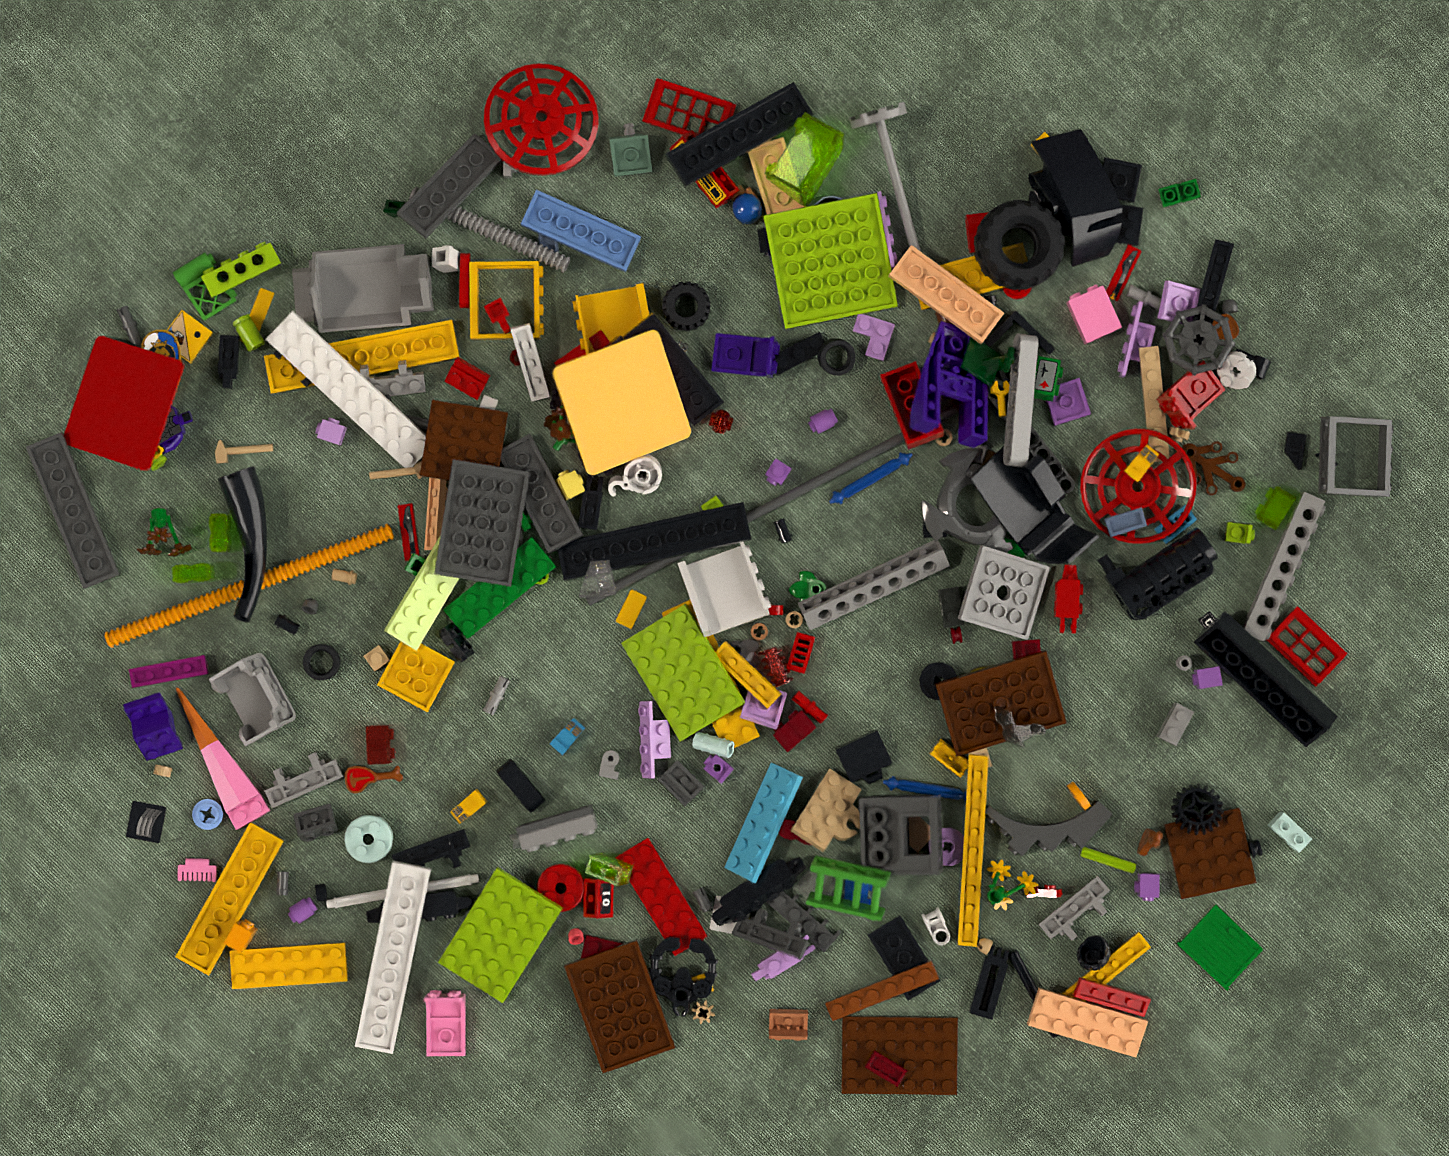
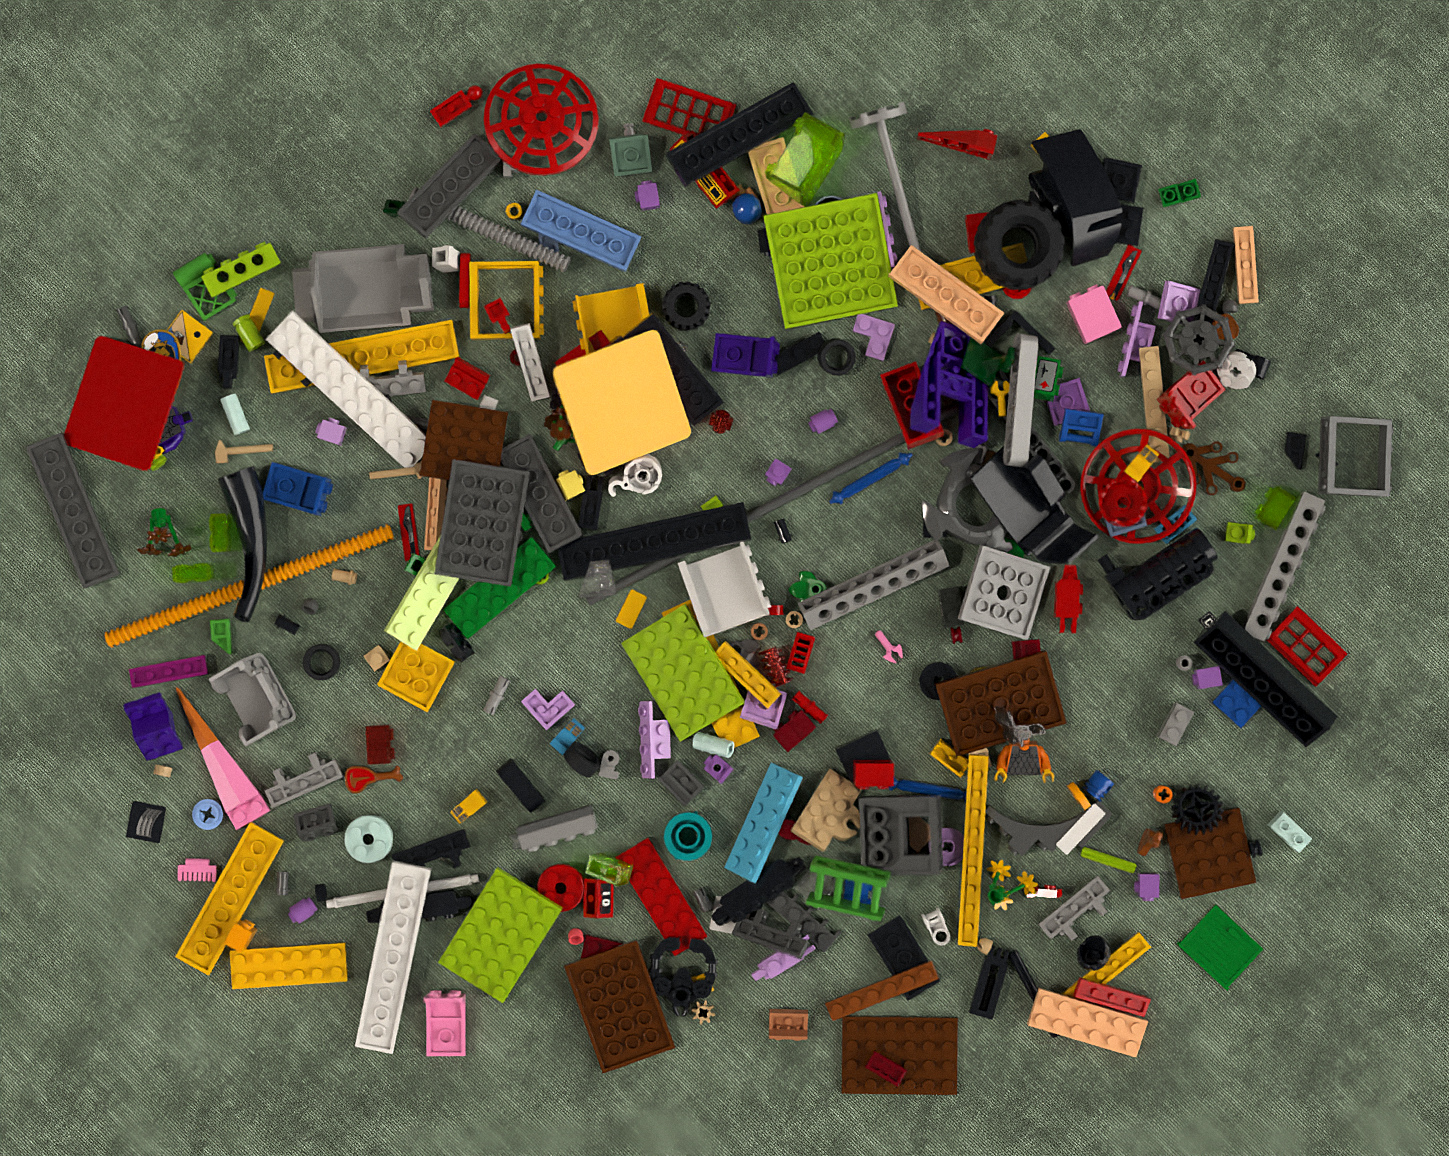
none -> bright green tile [210,619,232,654]
none -> light aqua axle [220,394,250,435]
none -> blue bracket [263,462,333,516]
none -> red plate [430,85,483,128]
none -> yellow axle [505,202,523,220]
none -> lavender plate [521,689,575,730]
none -> black tyre [563,742,601,777]
none -> medium lavender brick [634,181,660,211]
none -> teal piece [664,811,712,861]
none -> red brick [853,760,894,789]
none -> bright pink bar [875,630,903,663]
none -> red wedge [917,129,998,160]
none -> torso [994,730,1054,783]
none -> white sticker [1056,804,1105,855]
none -> blue plate [1059,408,1104,447]
none -> blue piece [1082,770,1114,802]
none -> red plate [1099,477,1147,527]
none -> orange bush [1153,785,1173,803]
none -> blue plate [1212,679,1261,728]
none -> light nougat plate [1233,226,1259,304]

